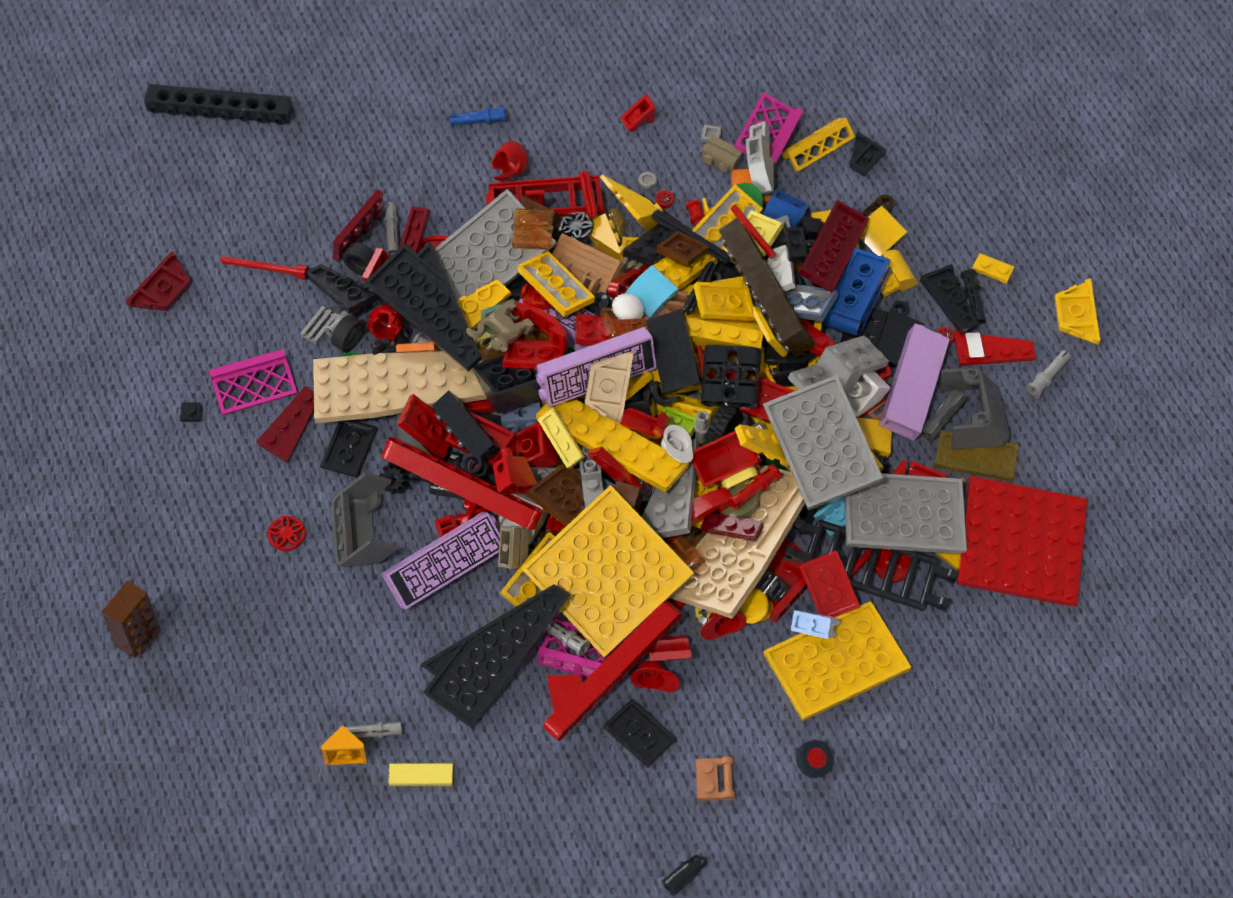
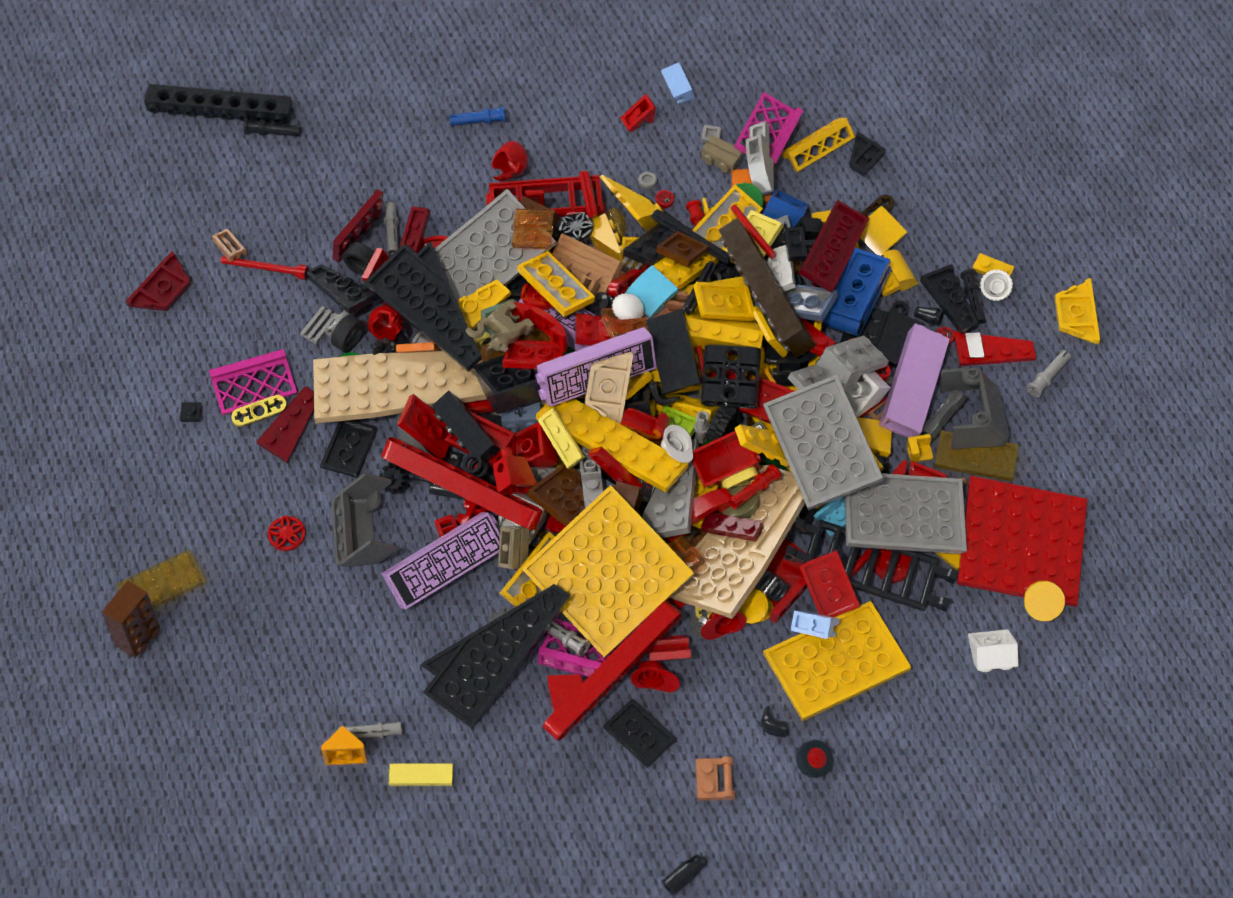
none -> clear yellow plate [116,549,207,609]
none -> medium nougat tile [212,229,247,262]
none -> light yellow beam [231,395,286,427]
none -> black pin [244,117,300,137]
none -> light blue hinge [661,63,695,104]
none -> black hair [761,706,789,738]
none -> yellow panel [906,434,933,463]
none -> black cone [914,306,944,326]
none -> white slope [968,629,1018,672]
none -> white hat [980,269,1013,301]
none -> yellow tile [1024,581,1065,621]

